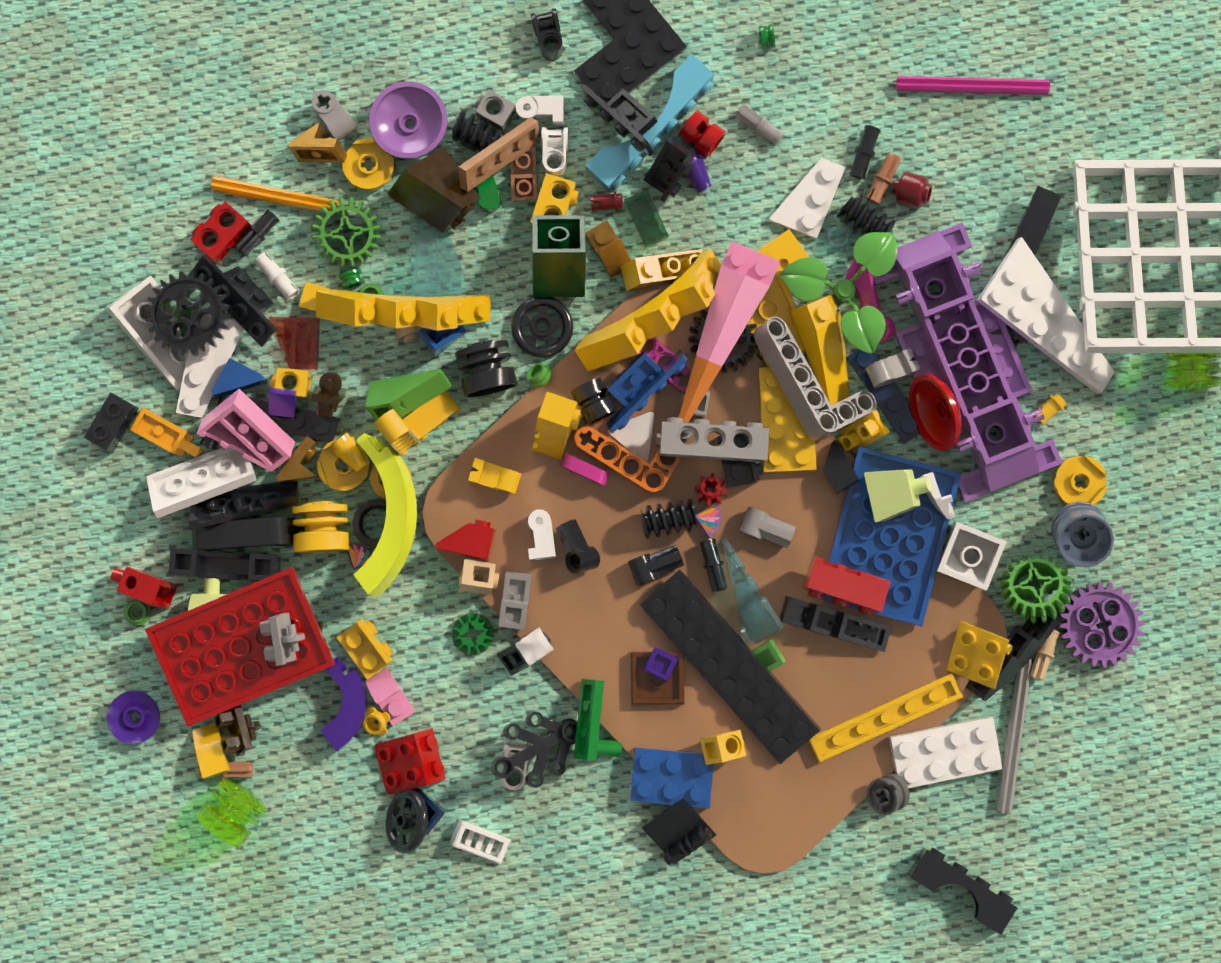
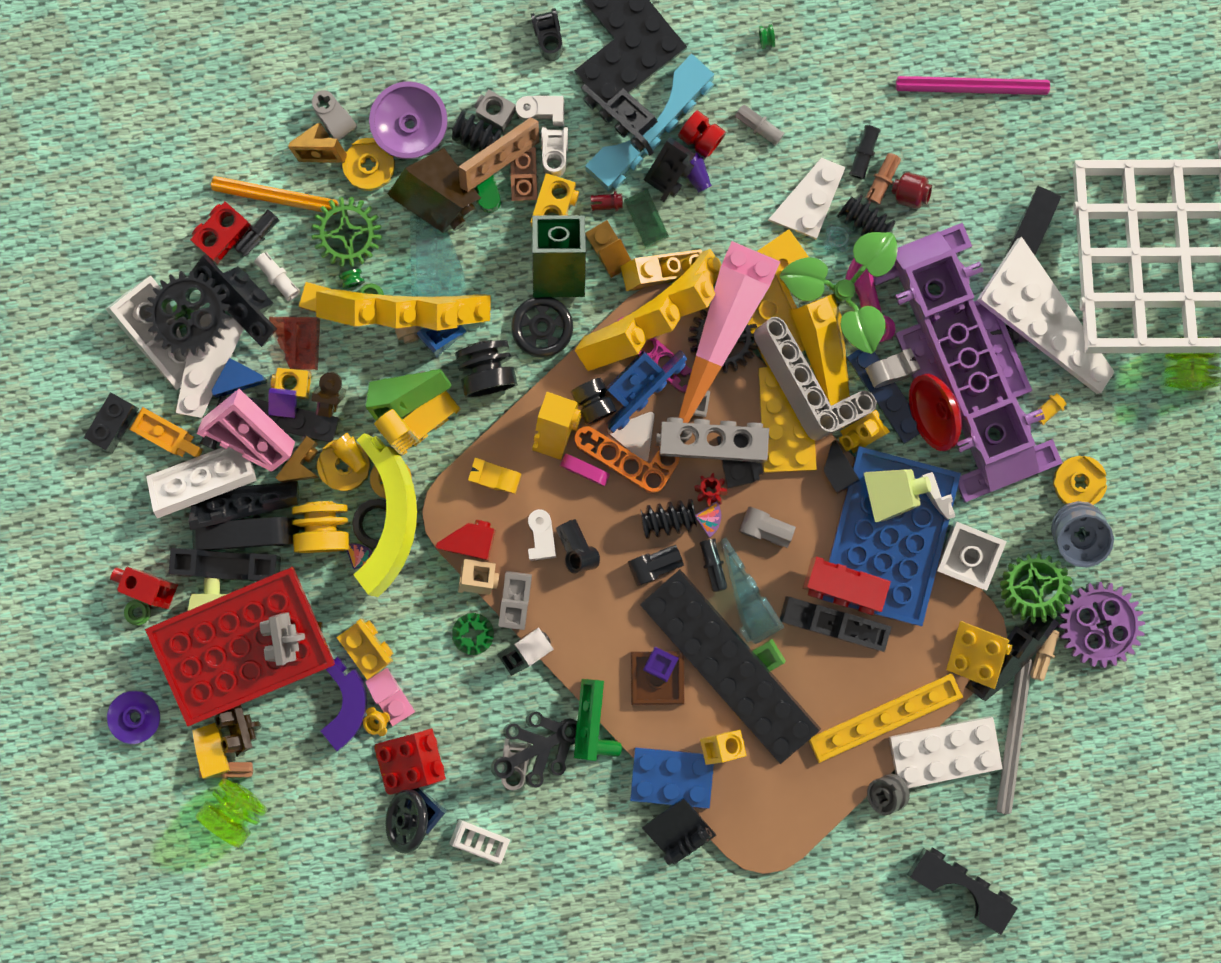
bright green plate [527,363,552,388] -> none

